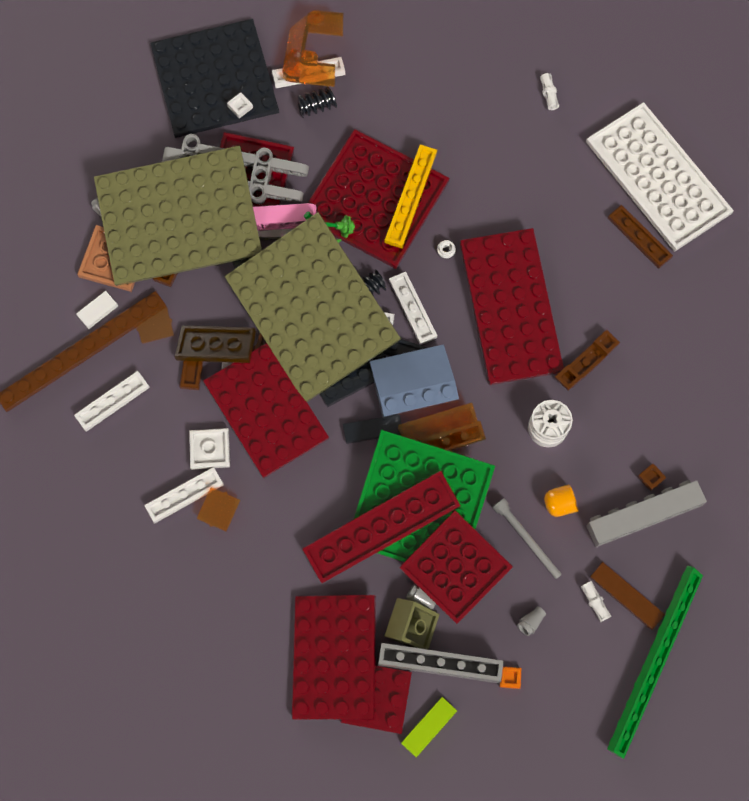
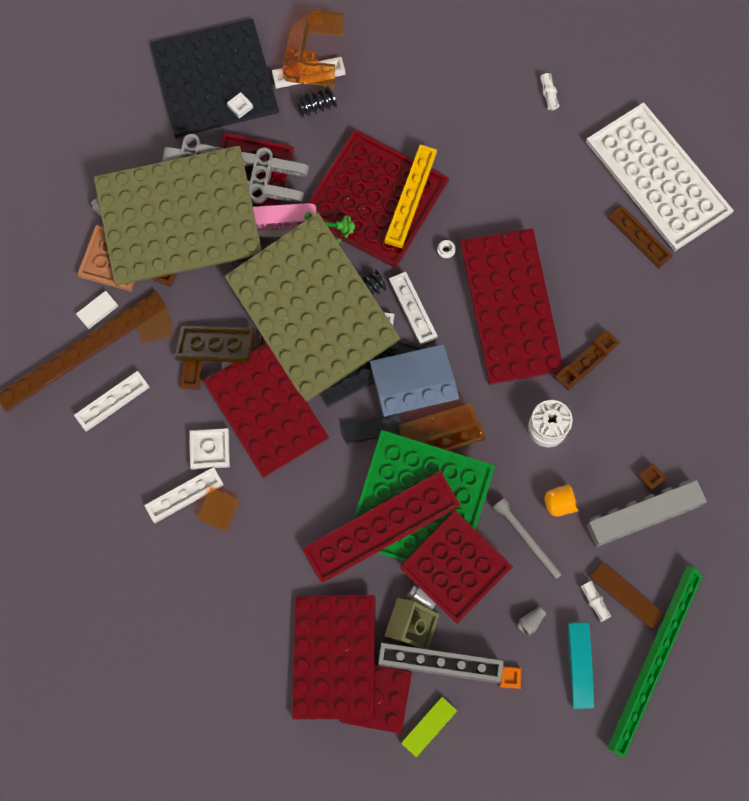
none -> teal slope [568,622,594,709]

